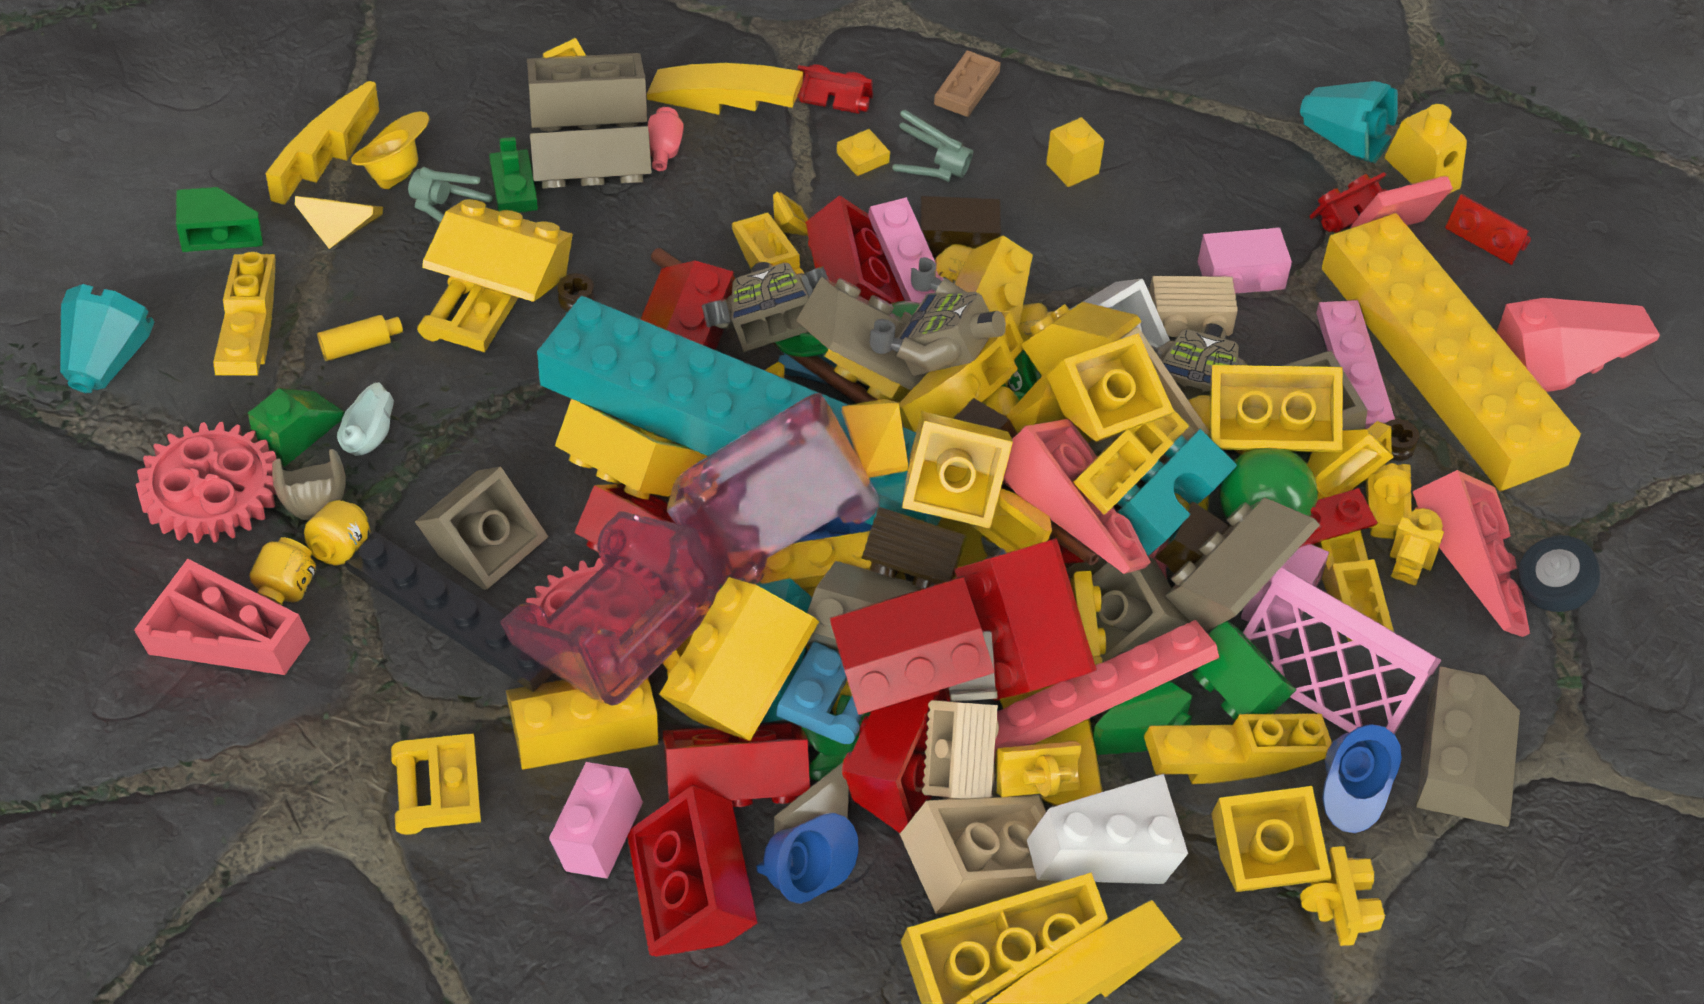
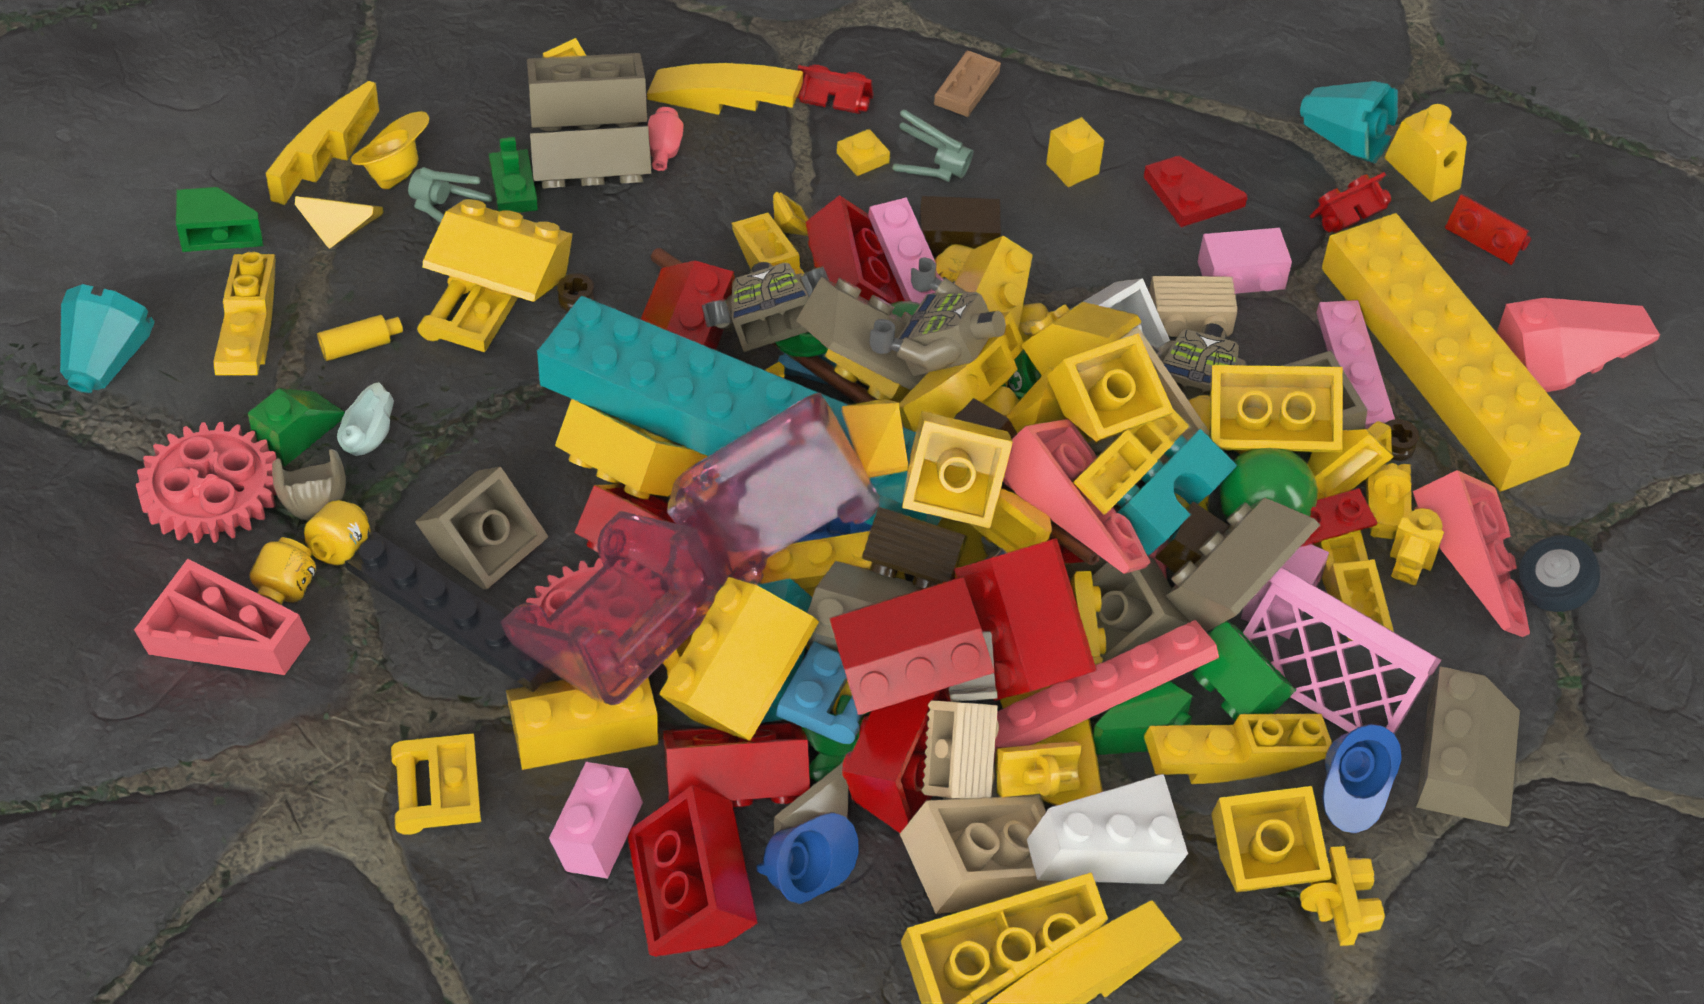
coral tile [1351,176,1453,228] -> none
none -> red wing [1144,156,1248,227]

